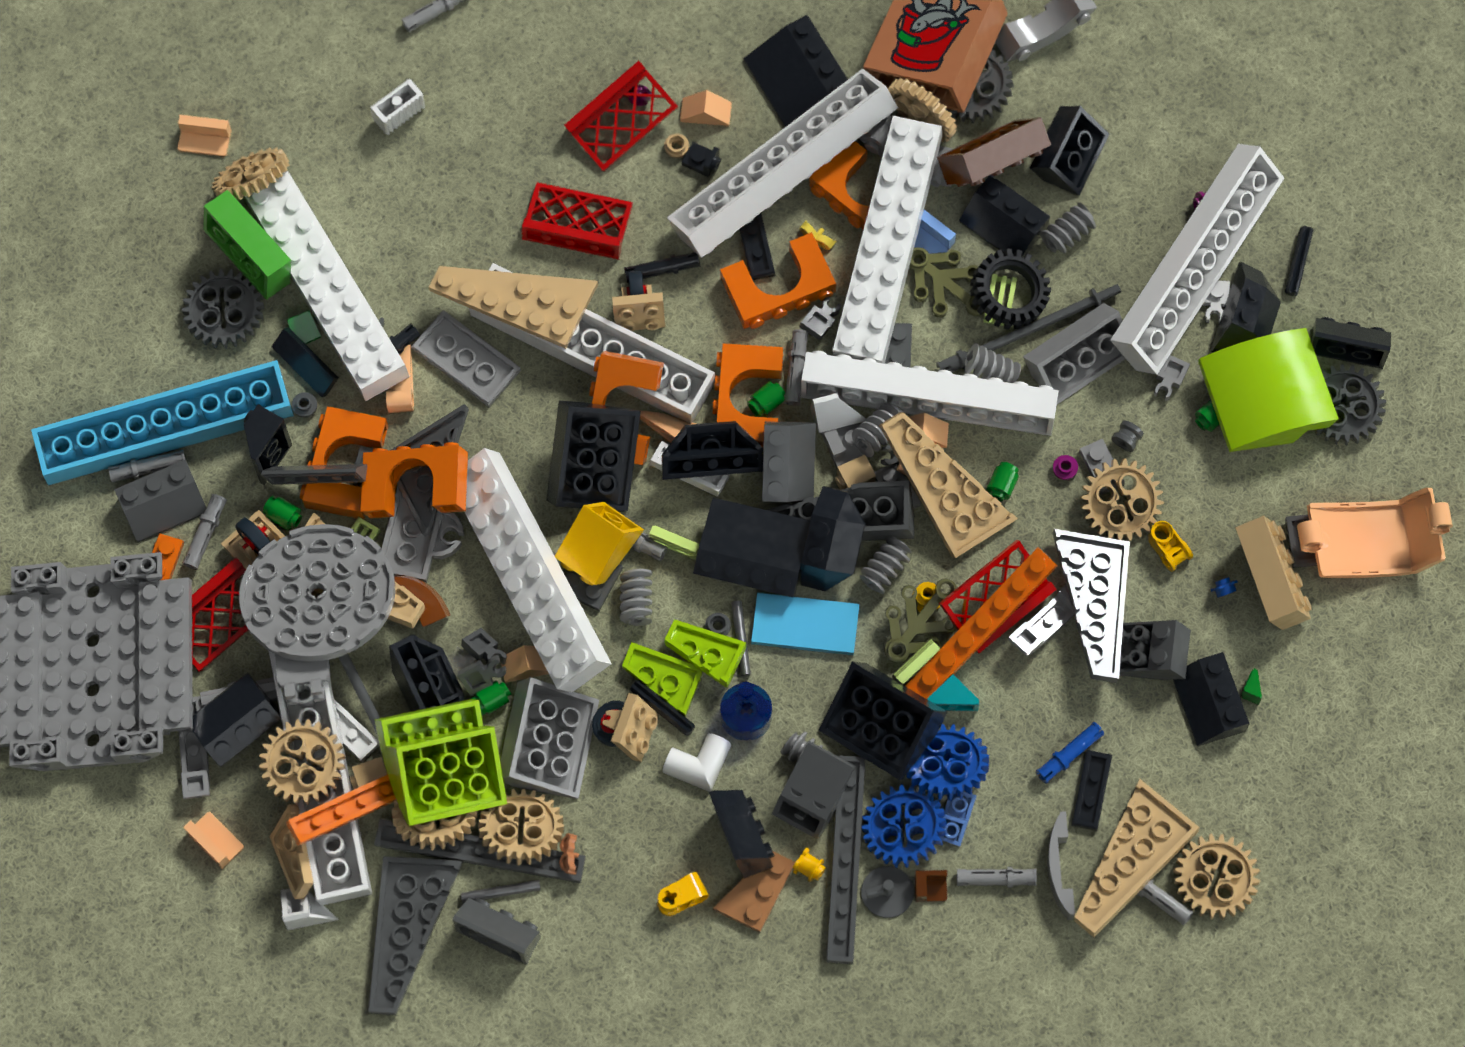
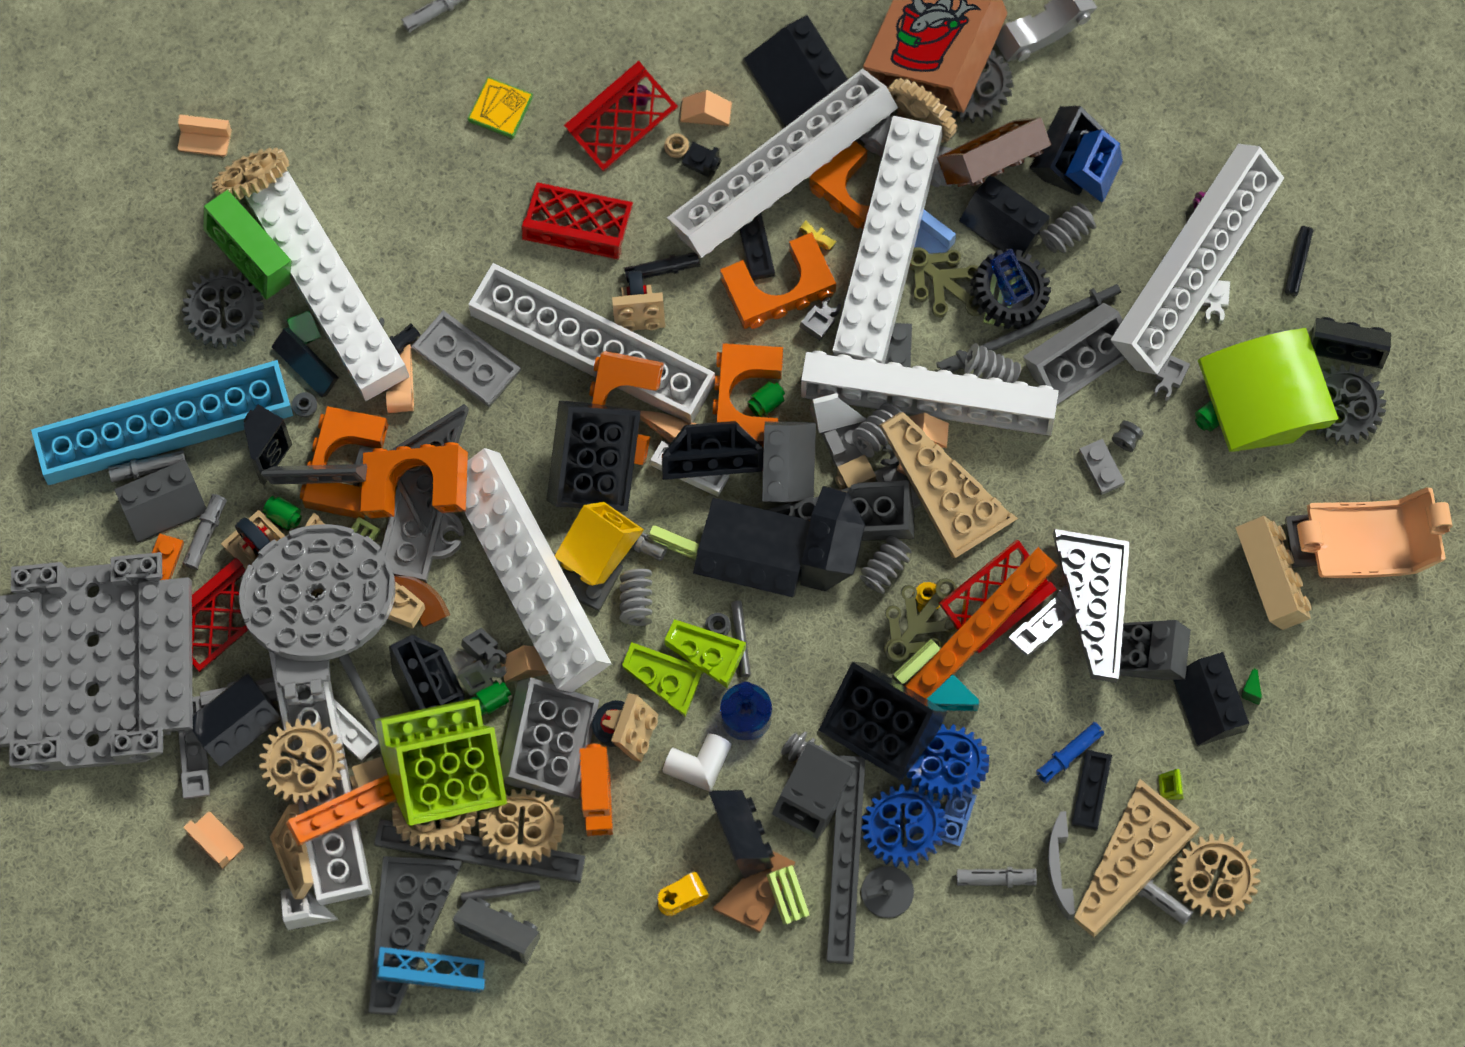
white brick [370,79,425,135] -> none
tan wing [429,266,598,349] -> none
nougat piece [559,833,579,875] -> none
black axle [630,680,695,736] -> none
medium azure tile [751,593,859,656] -> none
light grey pin [784,329,808,406] -> none
yellow brick [792,847,826,882] -> none
reddish brown panel [915,870,947,902] -> none
green brick [986,462,1019,502] -> none
magenta plate [1053,455,1078,480] -> none
tan gear [1080,458,1164,541] -> none
yellow piece [1148,521,1193,572] -> none
black wedge [1210,262,1281,353] -> none
blue plate [1210,577,1238,598] -> none
none -> dark azure fence [375,947,485,993]
none -> yellow tile [468,77,533,139]
none -> orange arch [580,744,613,836]
none -> yellowish green tile [766,865,810,924]
none -> clear blue slope [990,249,1034,306]
none -> blue slope [1065,129,1123,202]
none -> lime slope [1158,769,1184,800]

